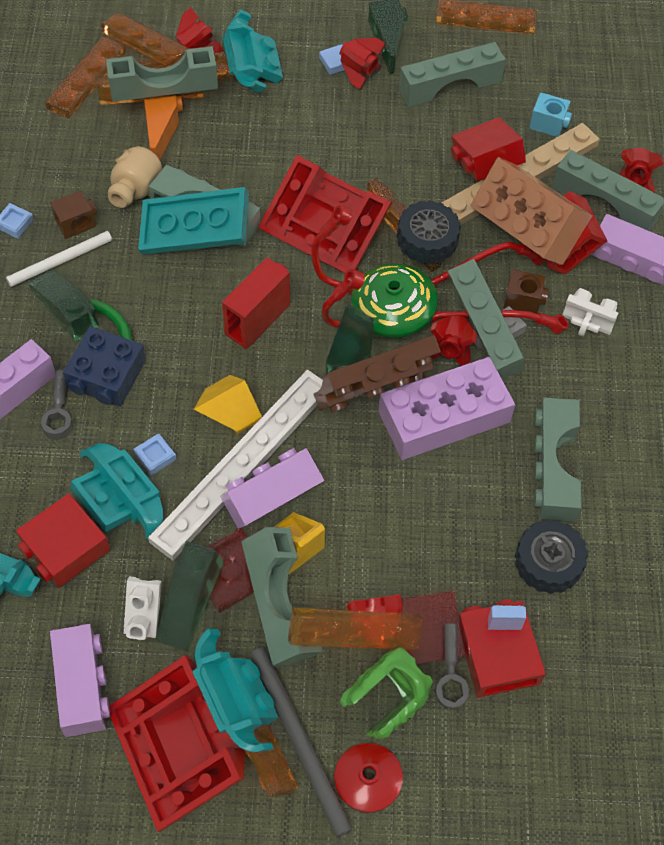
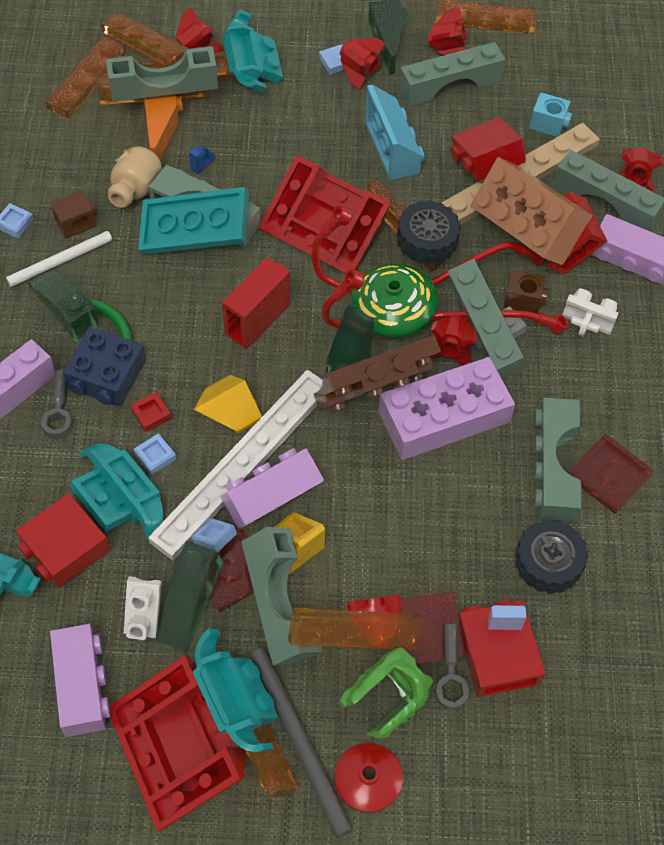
none -> red tile [130,392,172,433]
none -> blue tile [189,146,215,174]
none -> light blue tile [191,518,237,553]
none -> medium azure slope [365,85,424,181]
none -> red brick [428,7,468,55]
none -> clear red tile [568,434,654,514]

